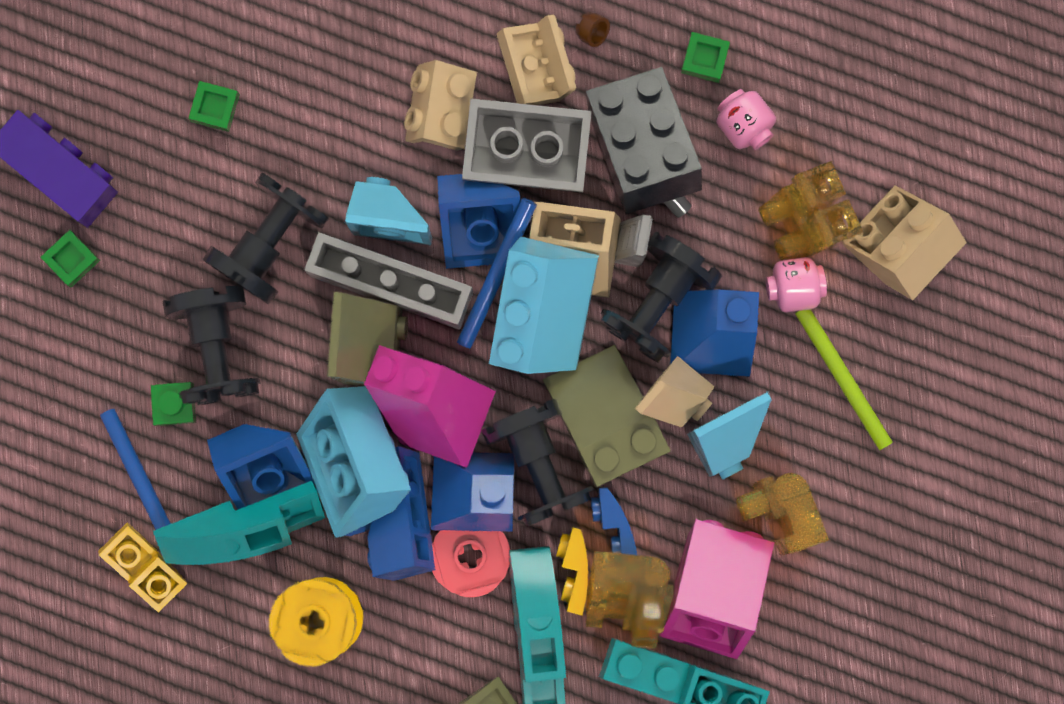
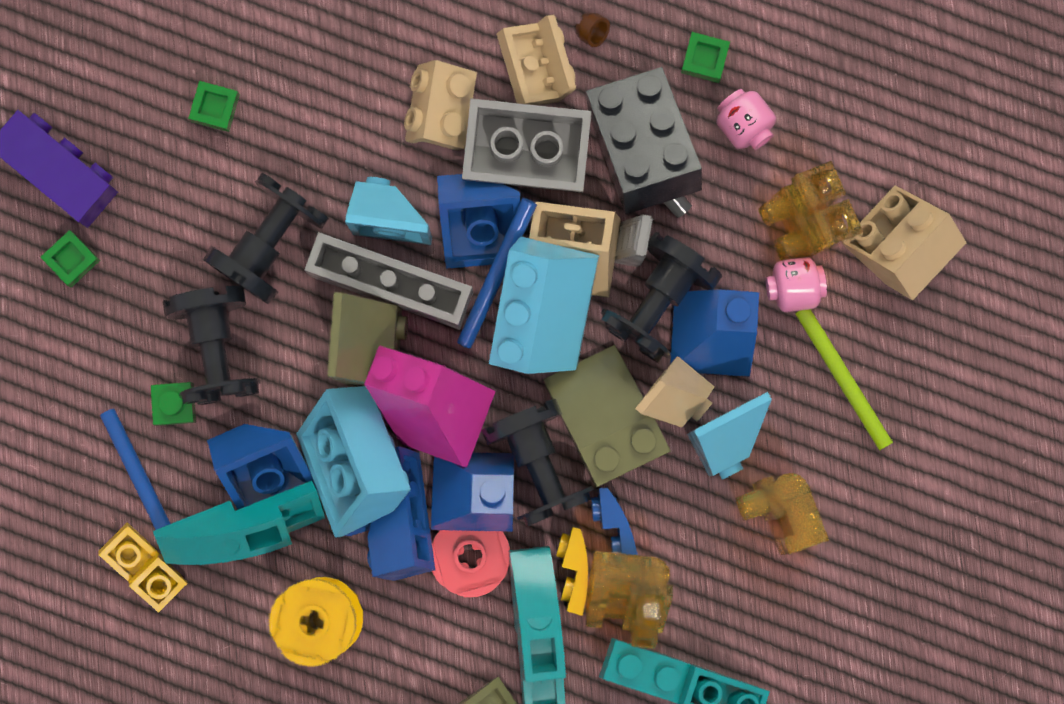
slope [659,519,774,659] -> none

